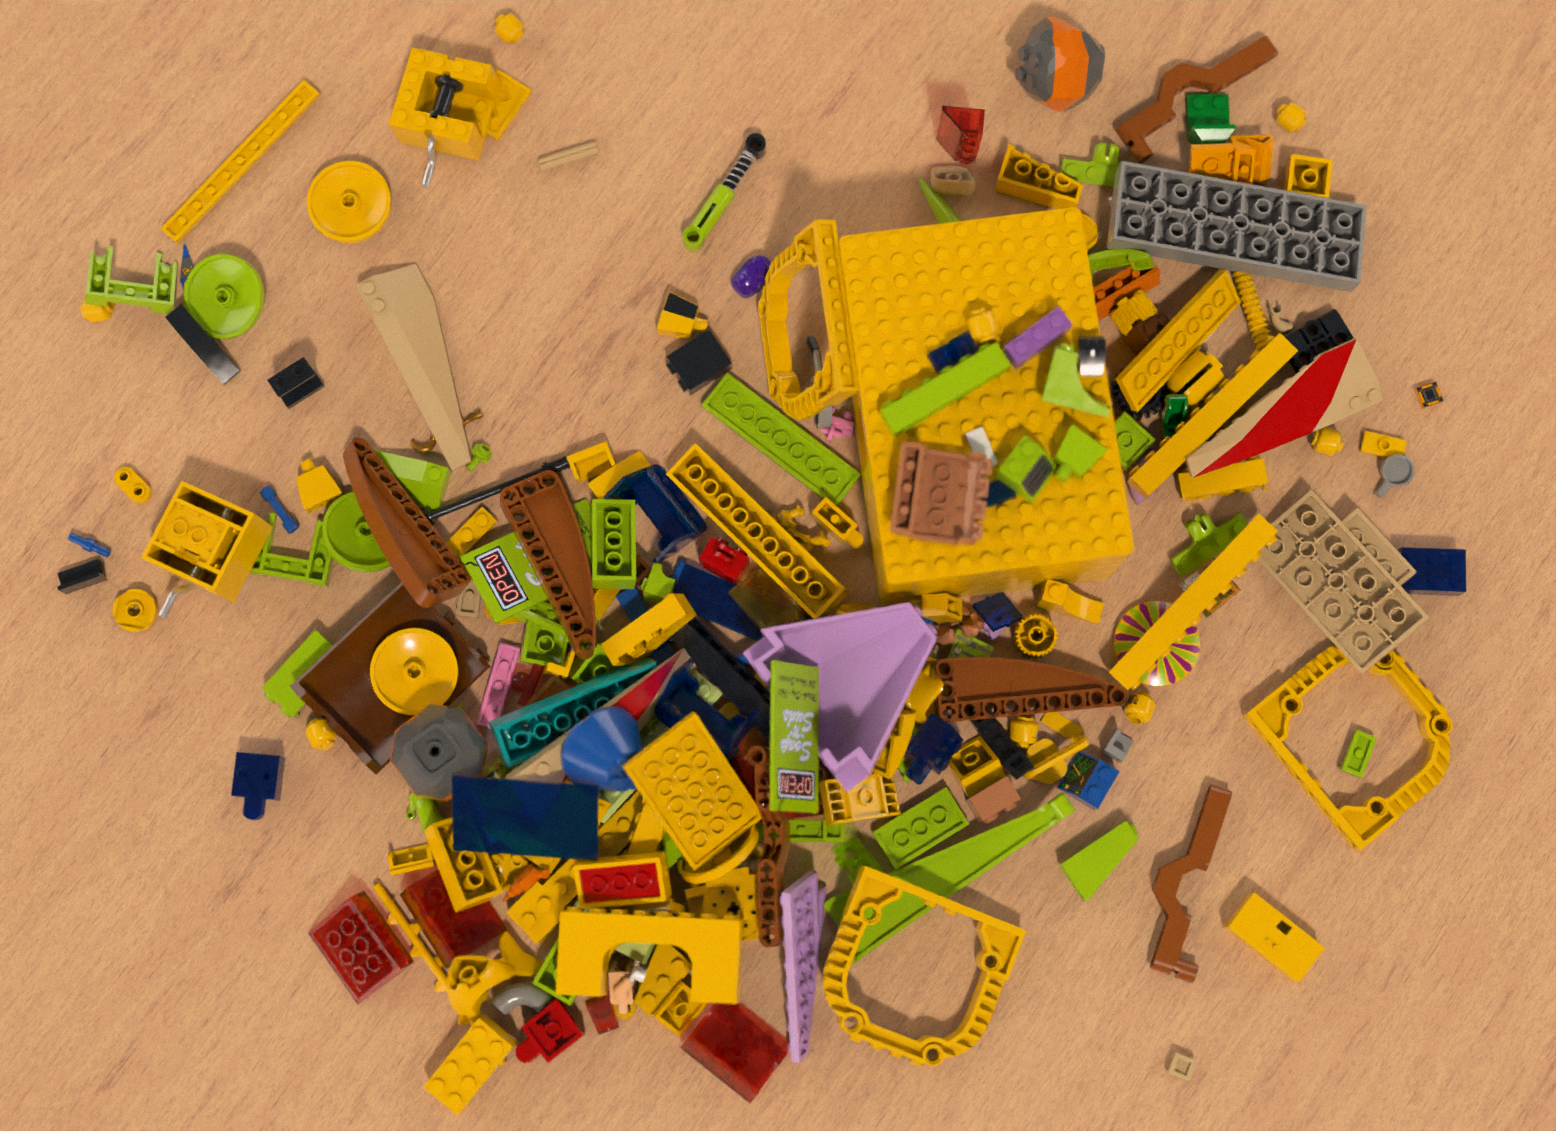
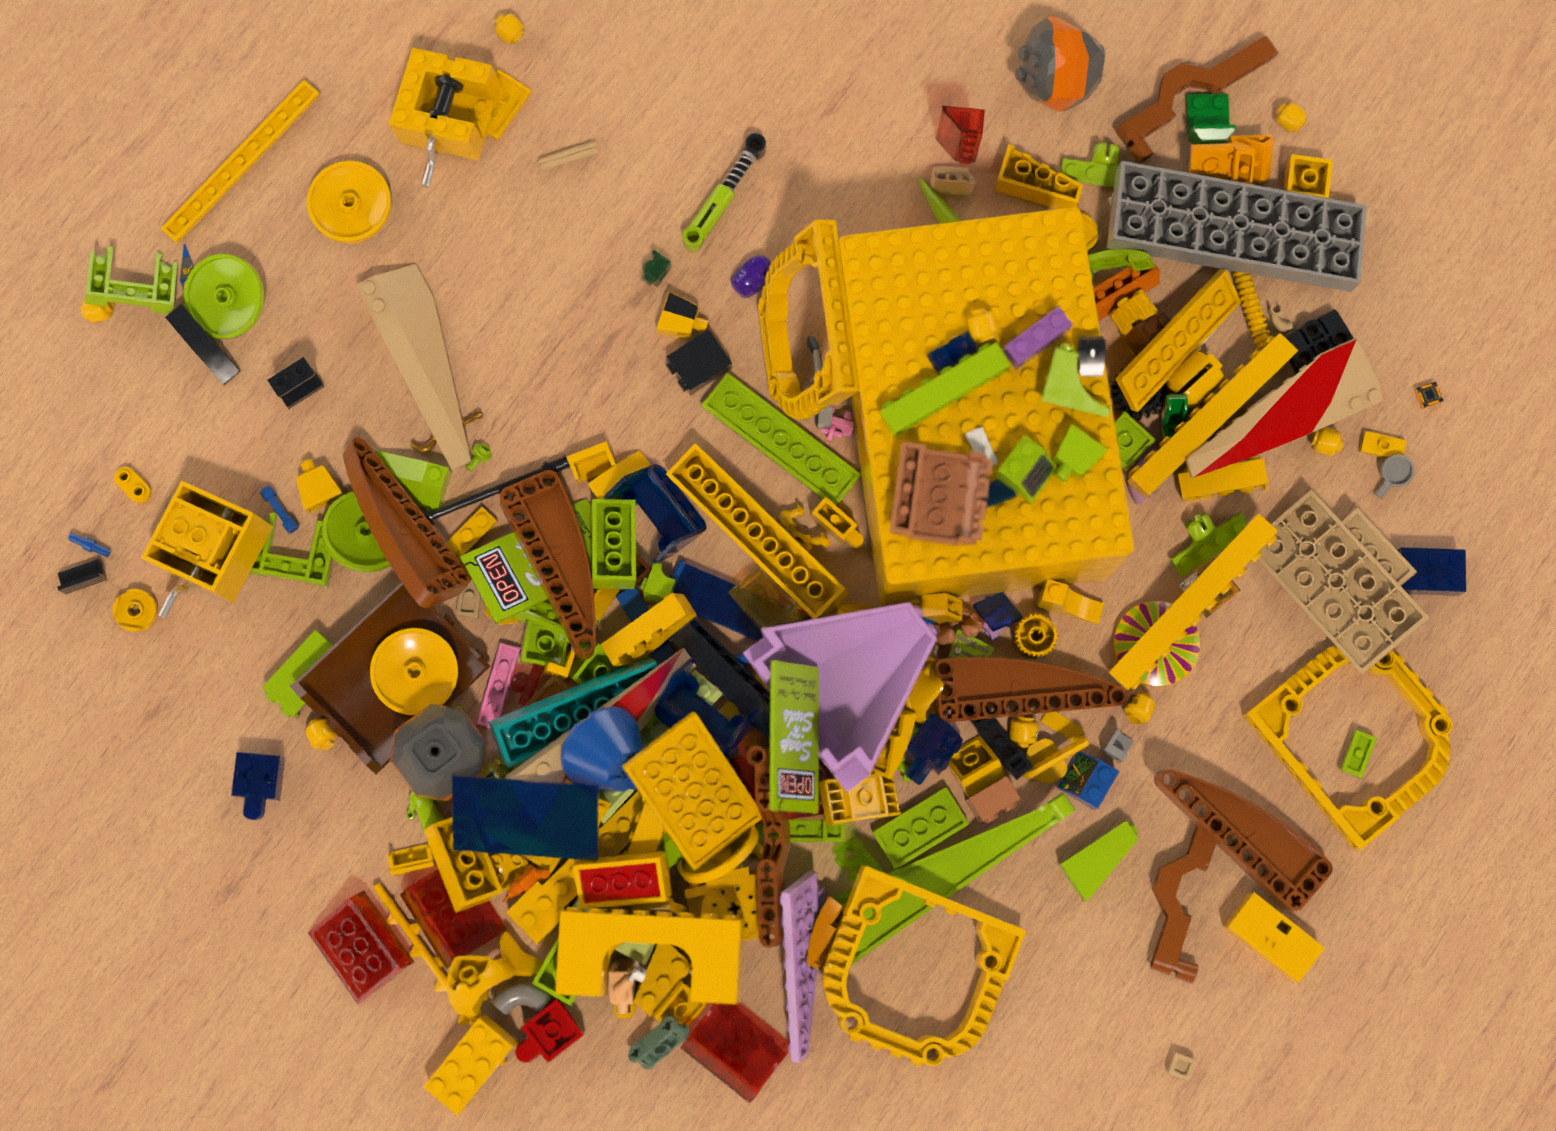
clear red tile [585,995,619,1035] -> none
red brick [699,537,750,587] -> none
none -> sand green piece [628,1016,690,1070]
none -> clear green brick [641,250,672,287]
none -> light orange slope [807,896,845,969]
none -> dark orange beam [1154,769,1333,911]

